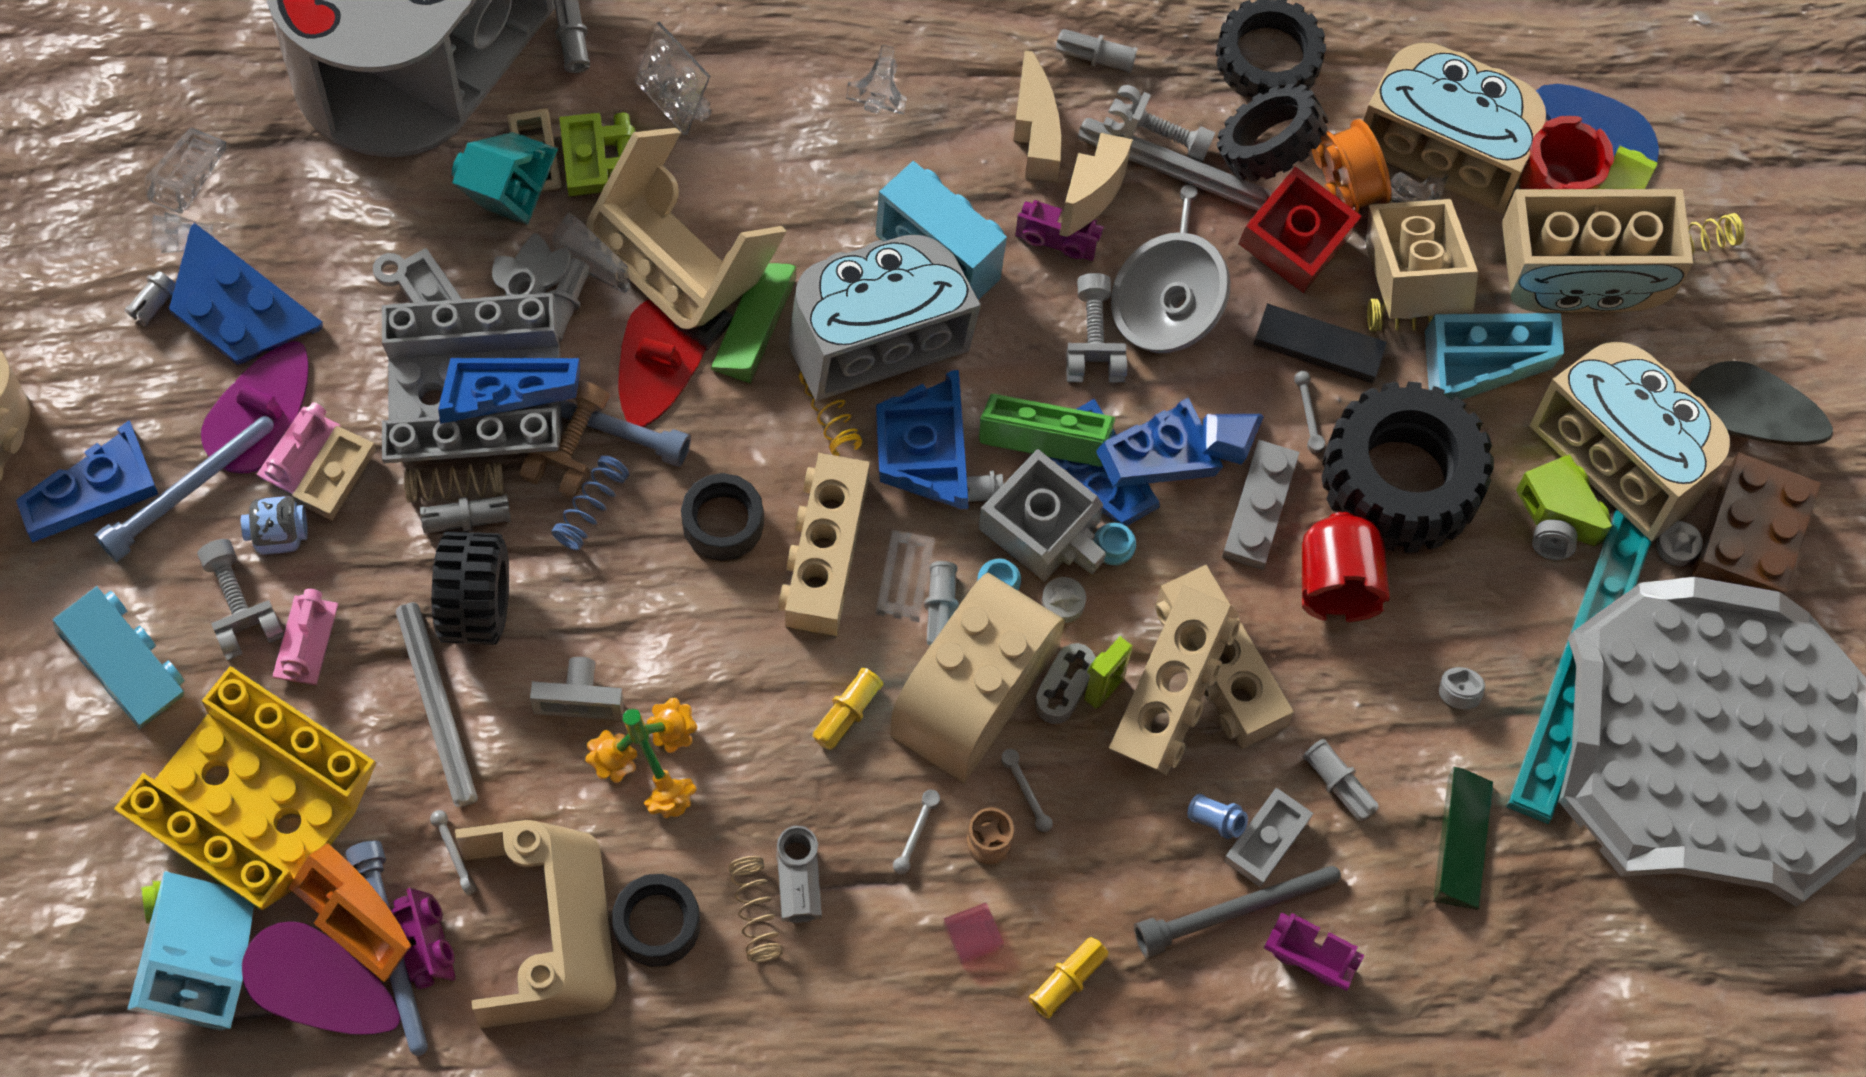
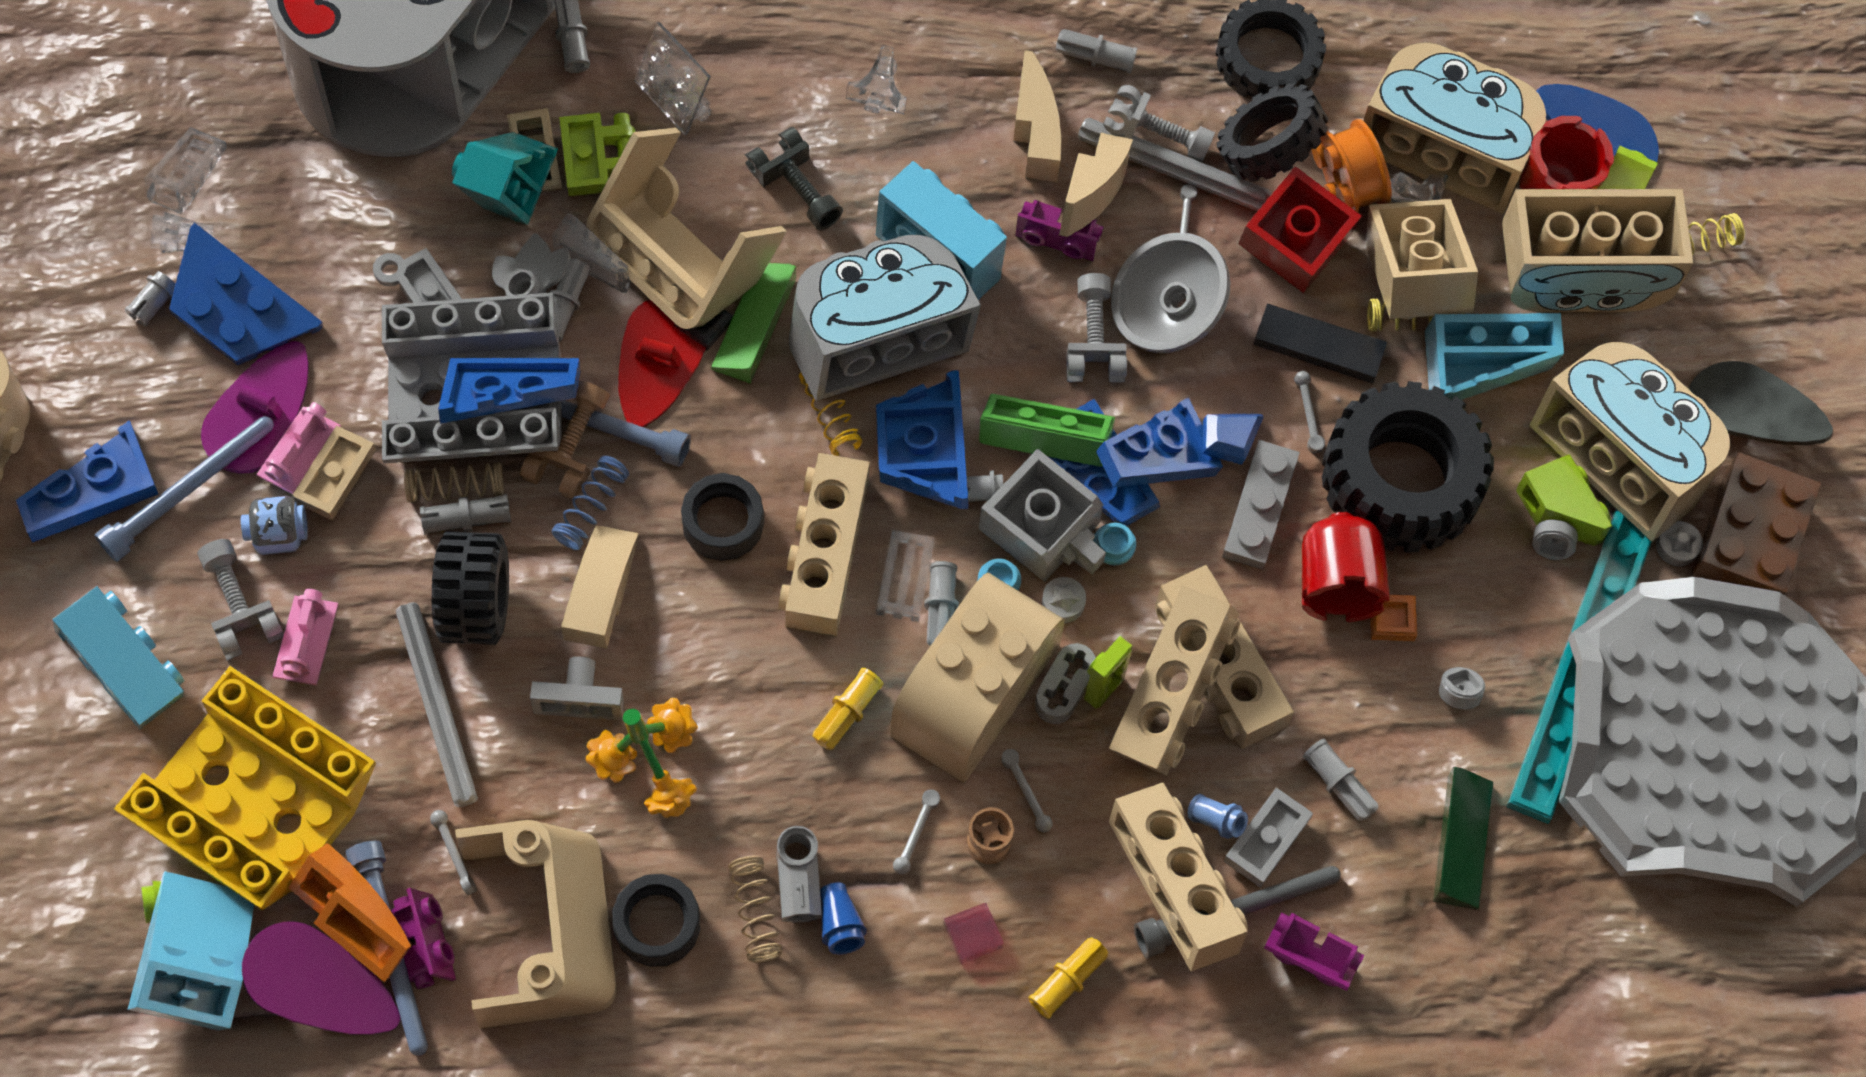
none -> tan slope [561,525,639,649]
none -> pearl dark grey bar [744,127,843,230]
none -> blue cone [820,882,867,955]
none -> tan brick [1109,782,1248,971]
none -> orange tile [1370,594,1417,642]

